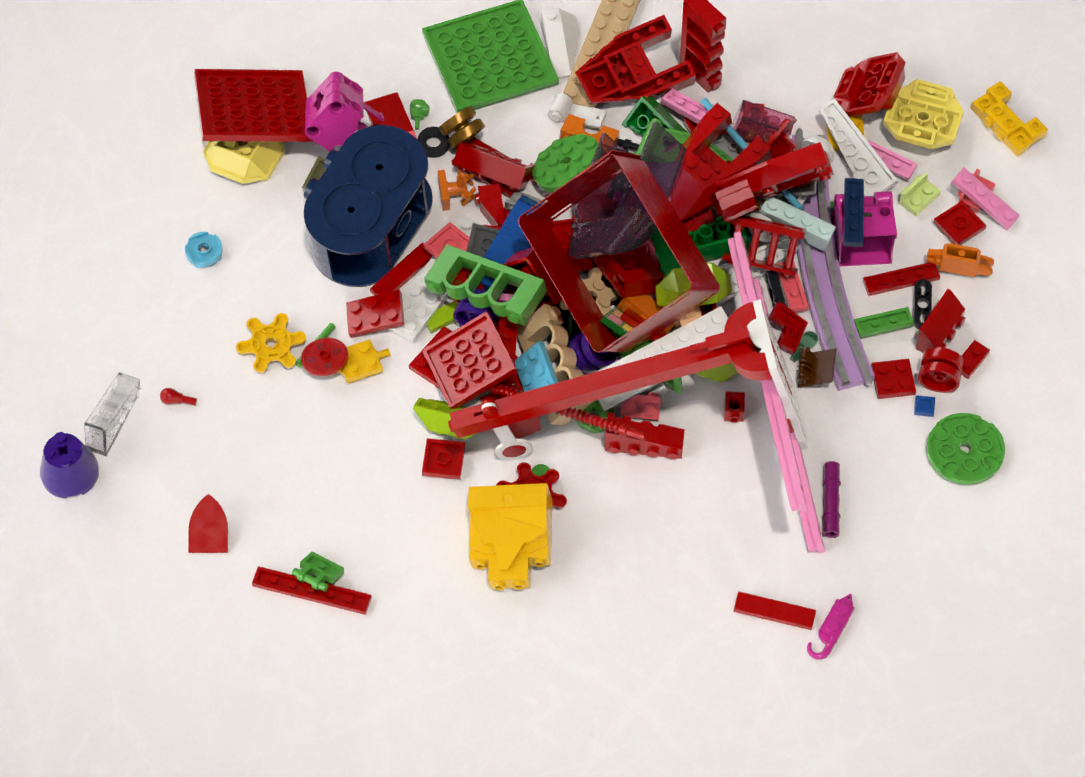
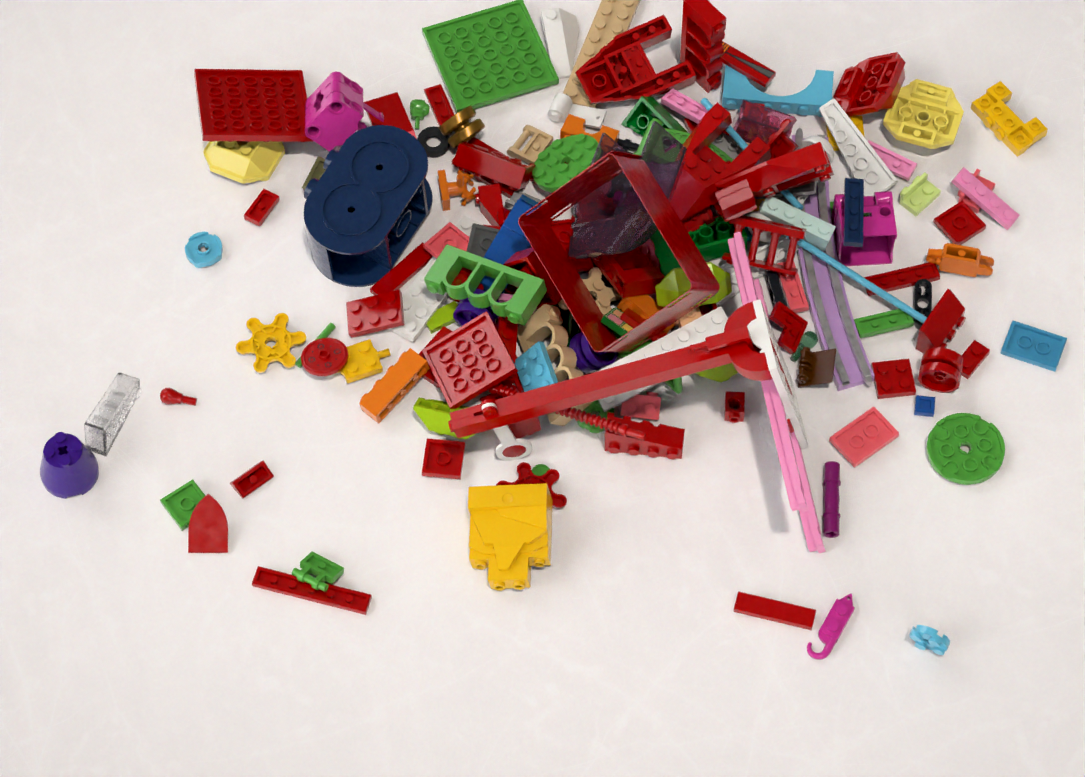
none -> bright green plate [160,479,205,531]
none -> red slope [230,461,274,498]
none -> red plate [244,188,280,227]
none -> orange brick [359,348,430,424]
none -> red tile [424,84,454,126]
none -> tan plate [507,125,553,164]
none -> red tile [720,40,776,88]
none -> medium azure arch [722,65,834,117]
none -> medium azure piece [786,236,927,323]
none -> coral plate [829,407,899,468]
none -> medium azure plate [909,625,950,655]
none -> dark azure tile [1001,321,1067,372]

